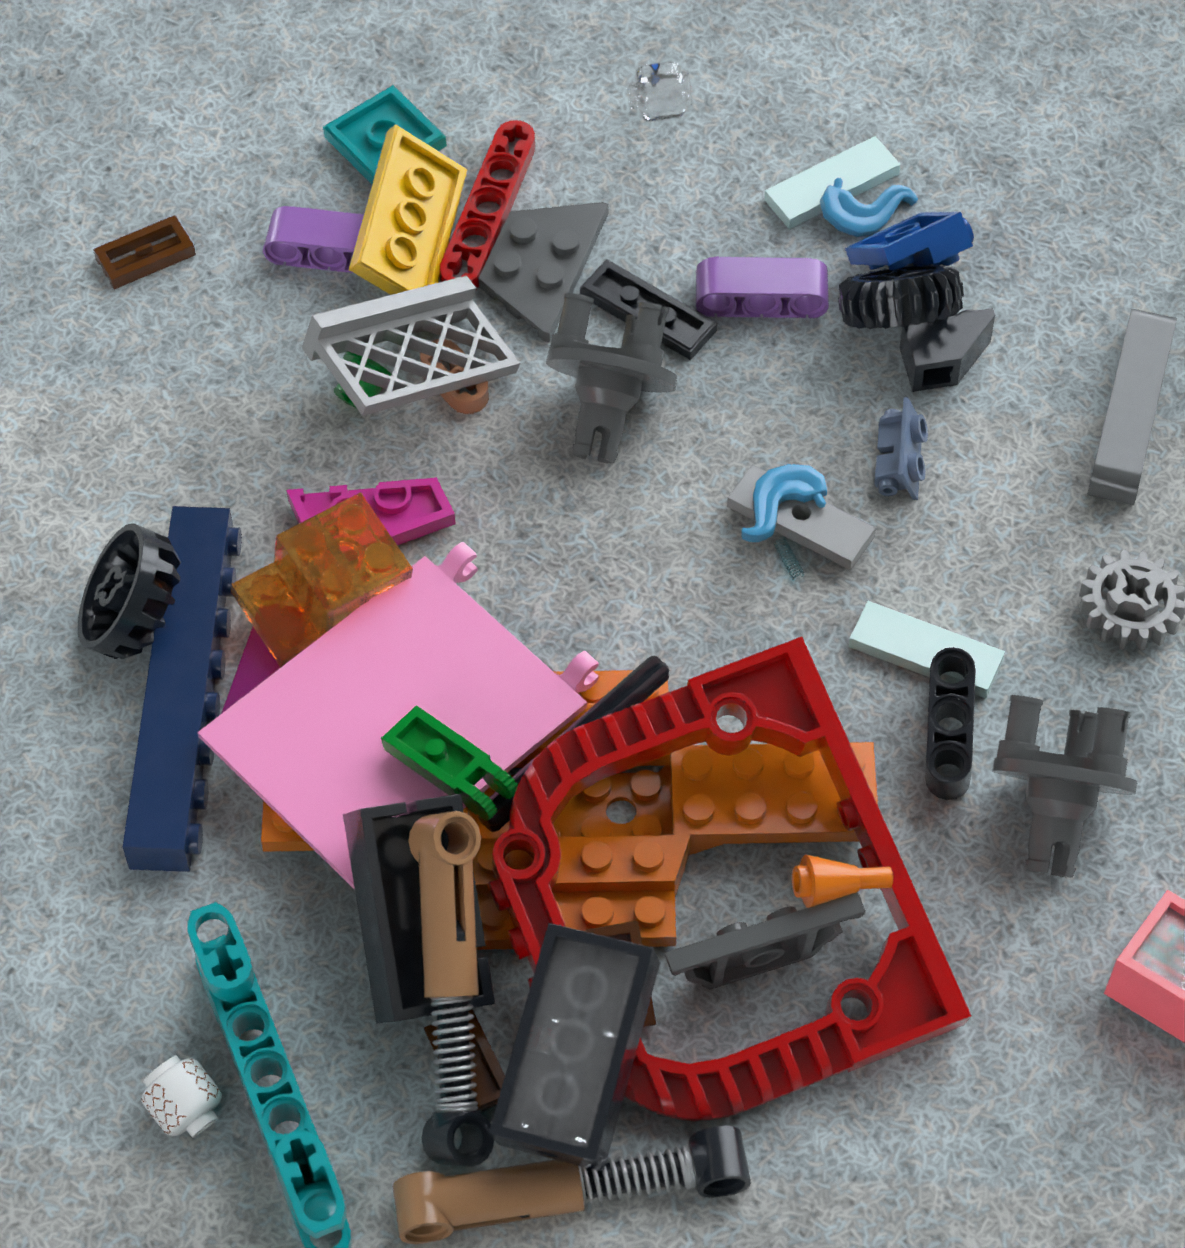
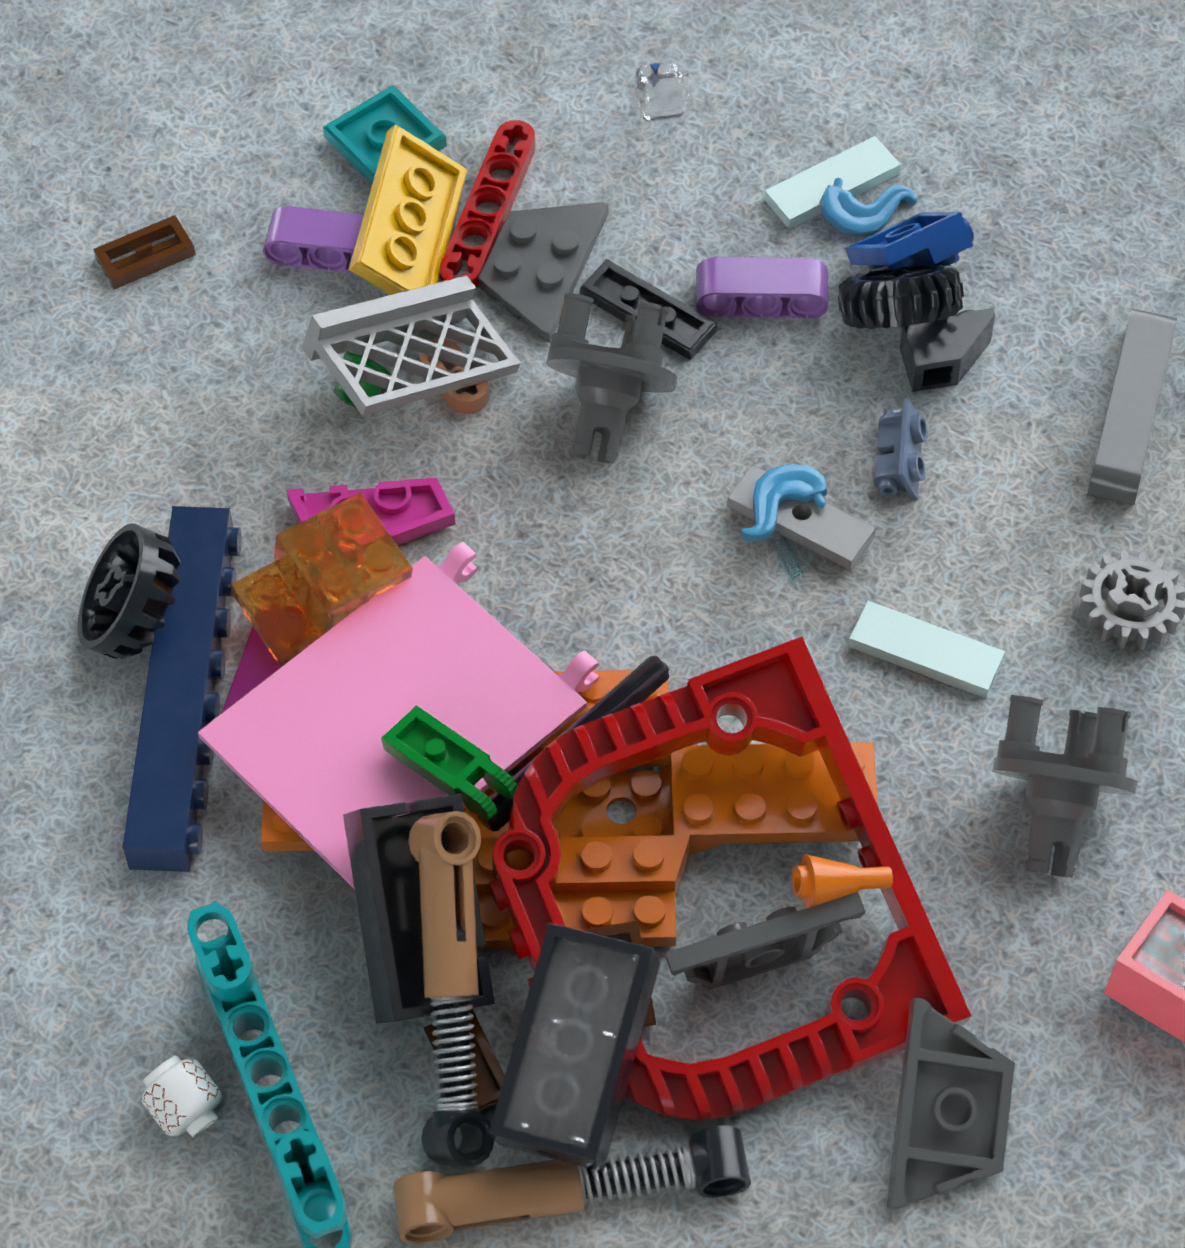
black beam [925,647,976,800] -> none
none -> dark grey wing [887,998,1015,1209]

